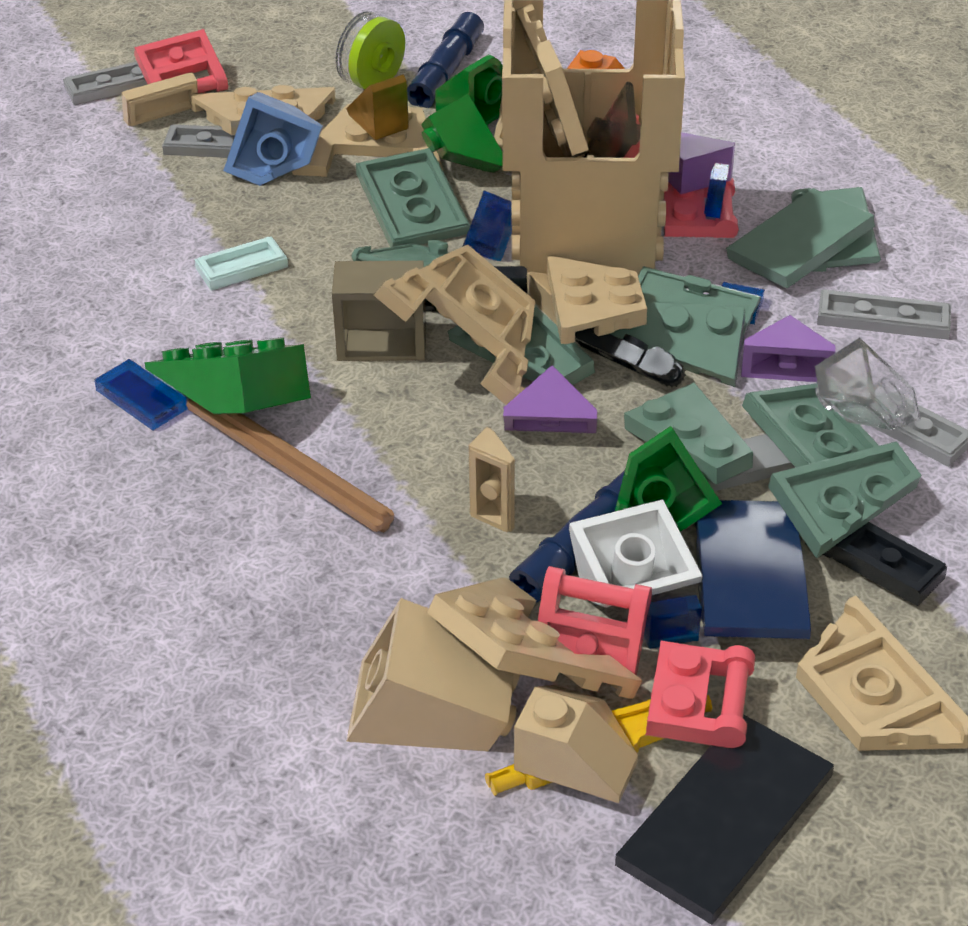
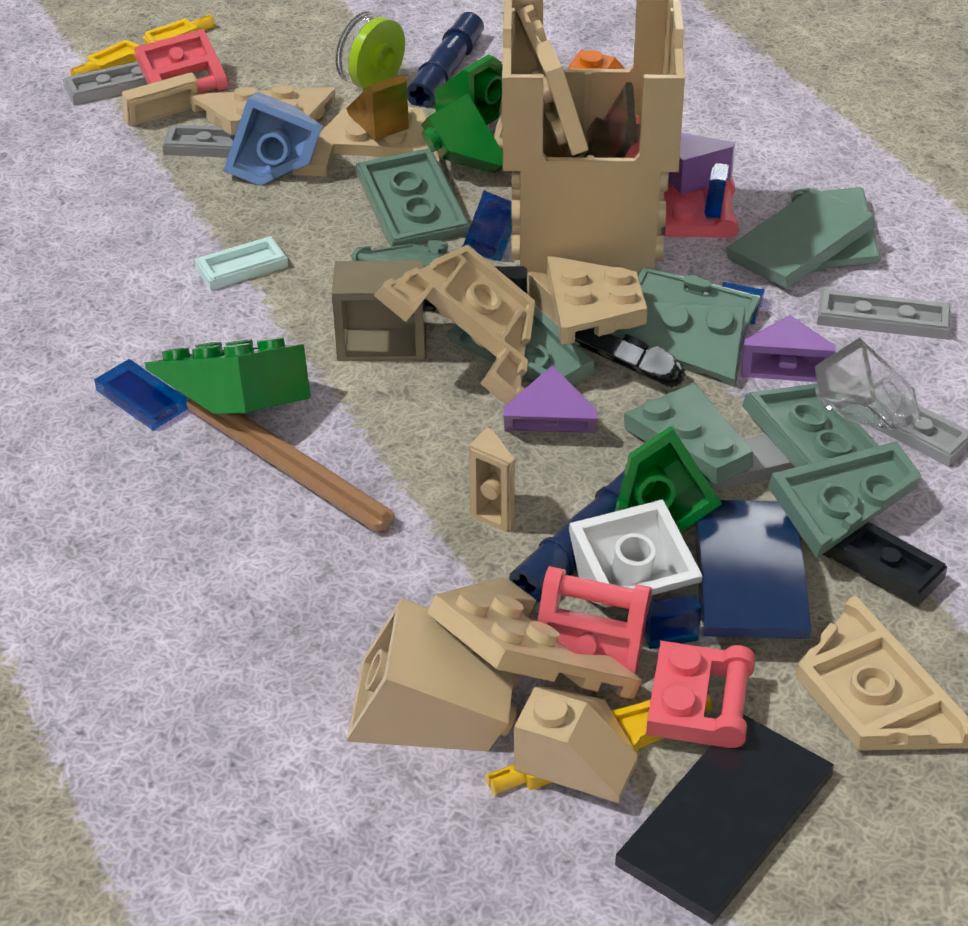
none -> yellow piece [70,14,215,76]

